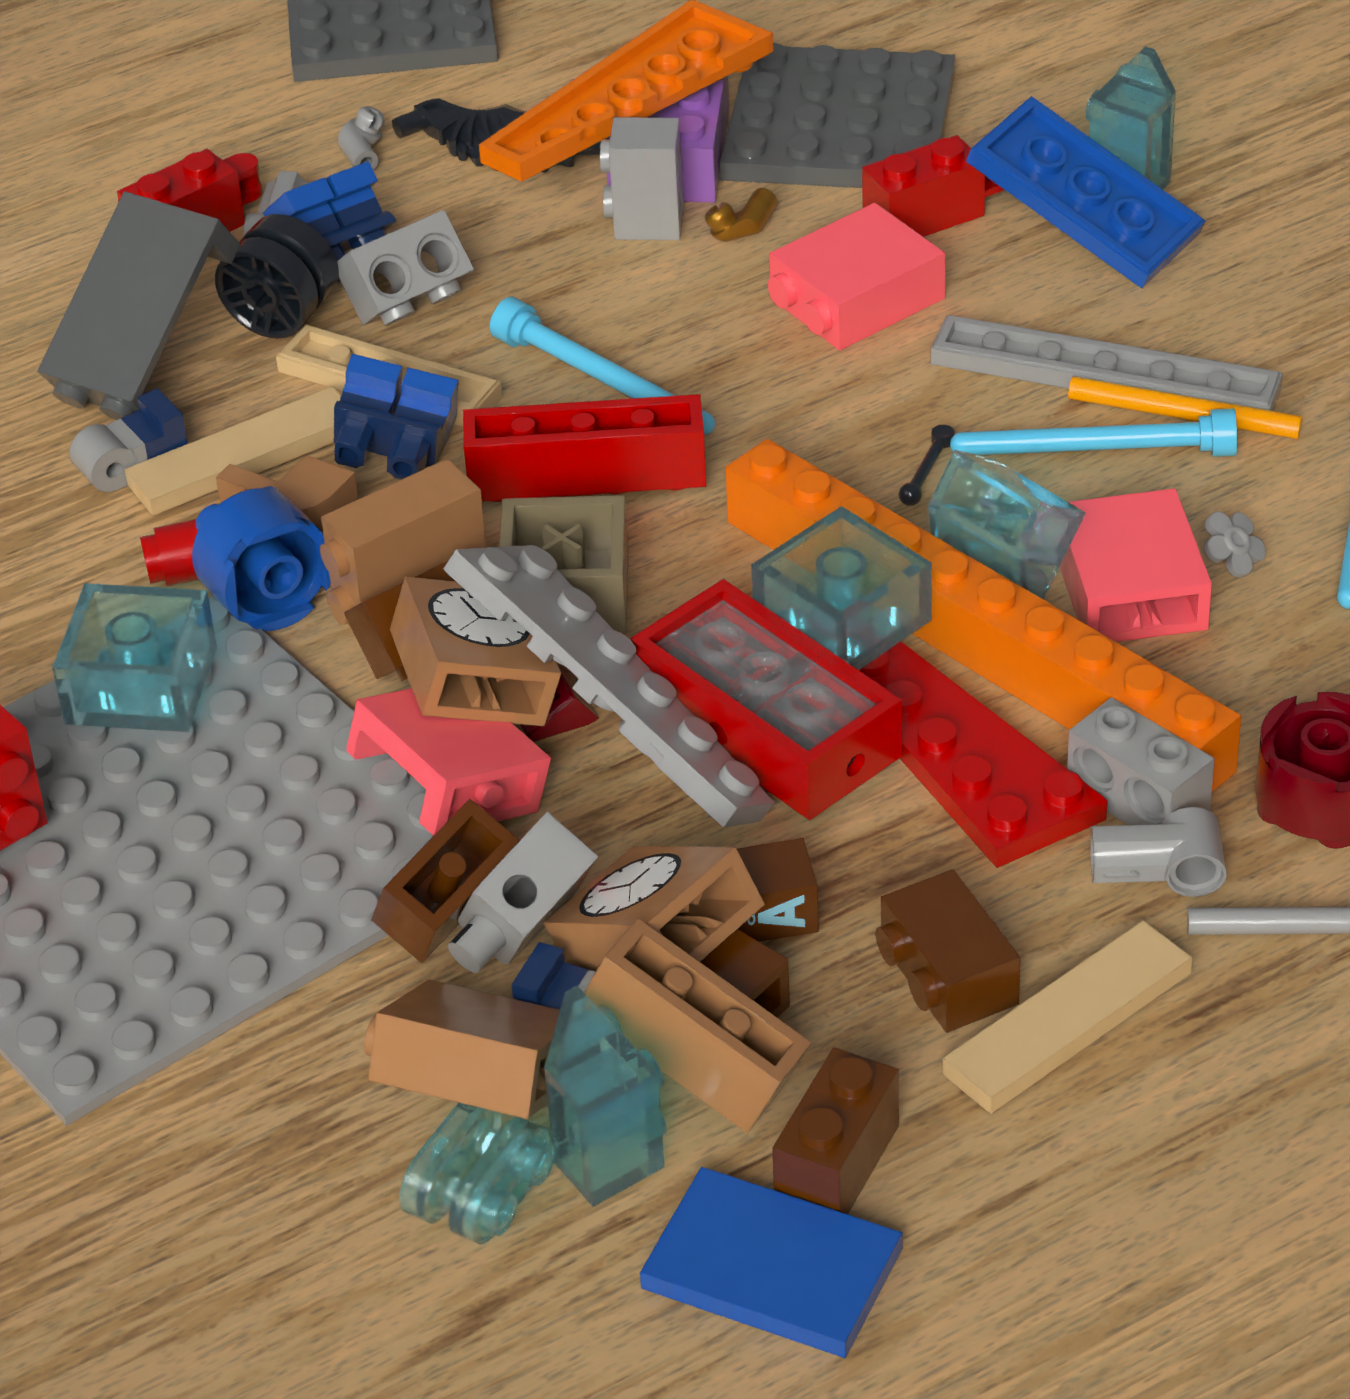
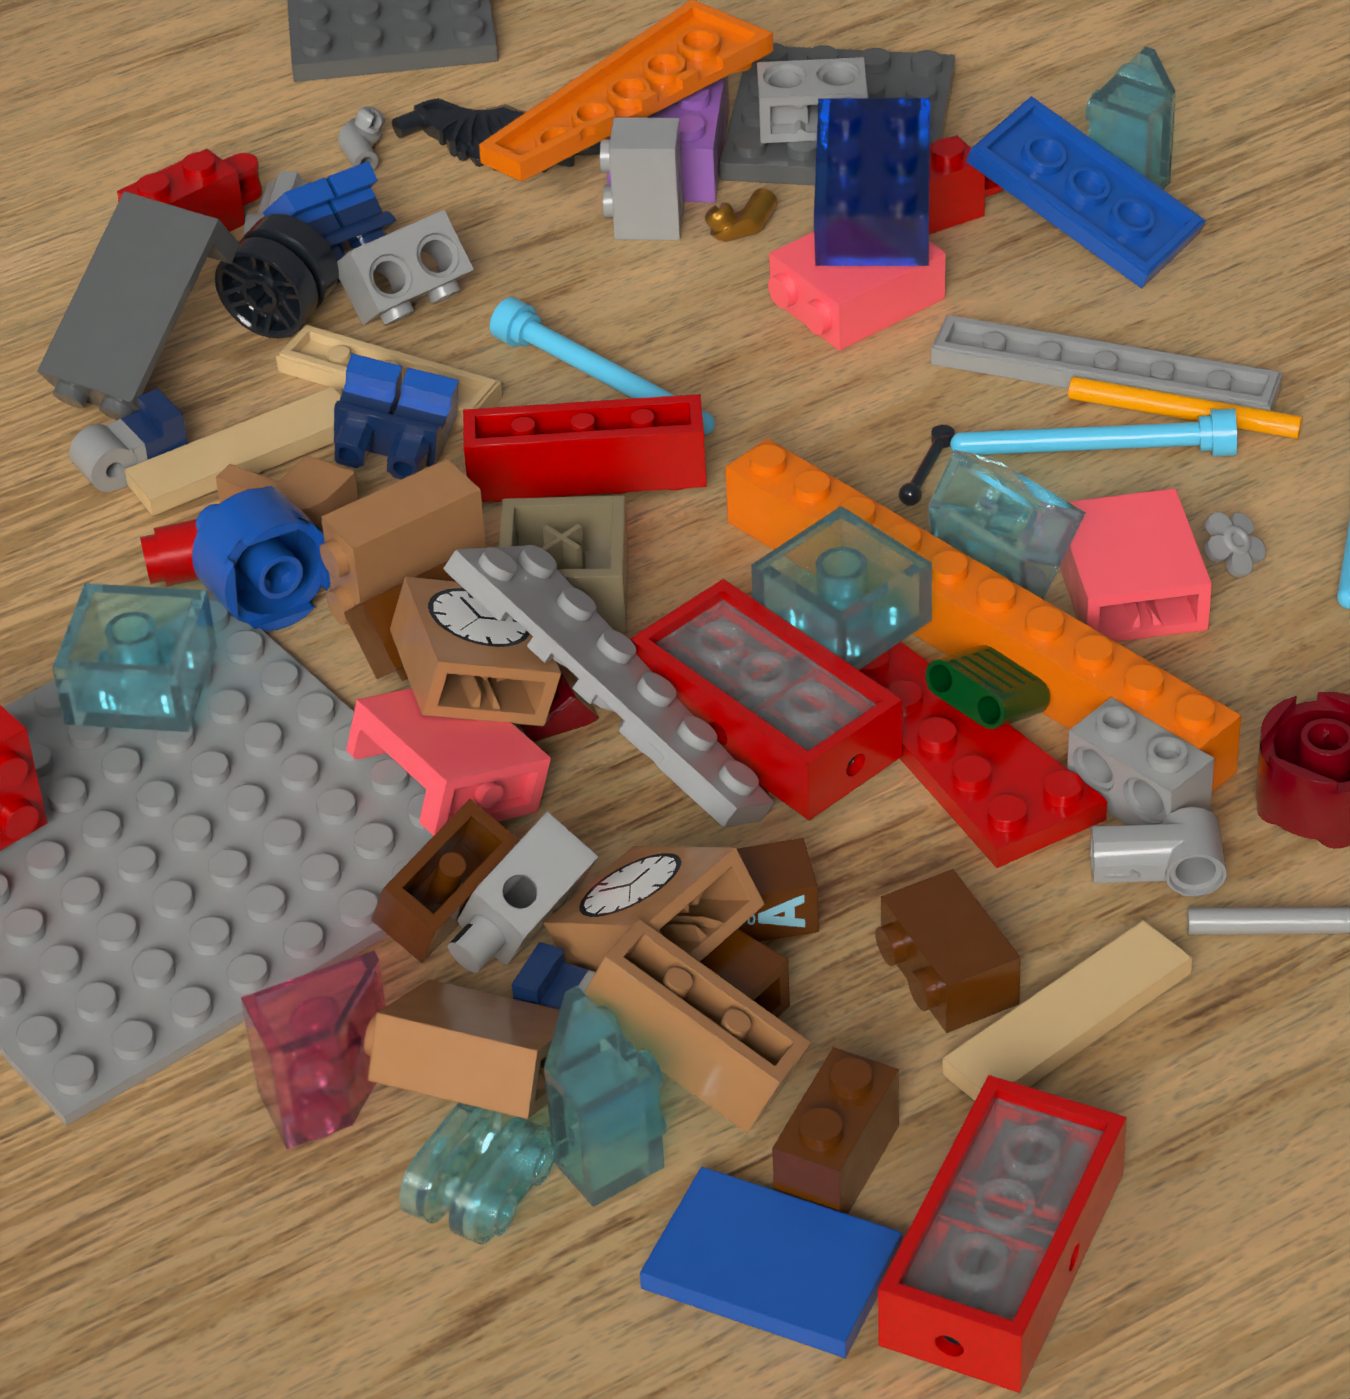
none -> clear pink slope [241,950,386,1149]
none -> light grey brick [757,57,868,143]
none -> clear blue brick [814,98,930,266]
none -> brick [878,1075,1127,1393]
none -> dark green piece [925,645,1050,729]

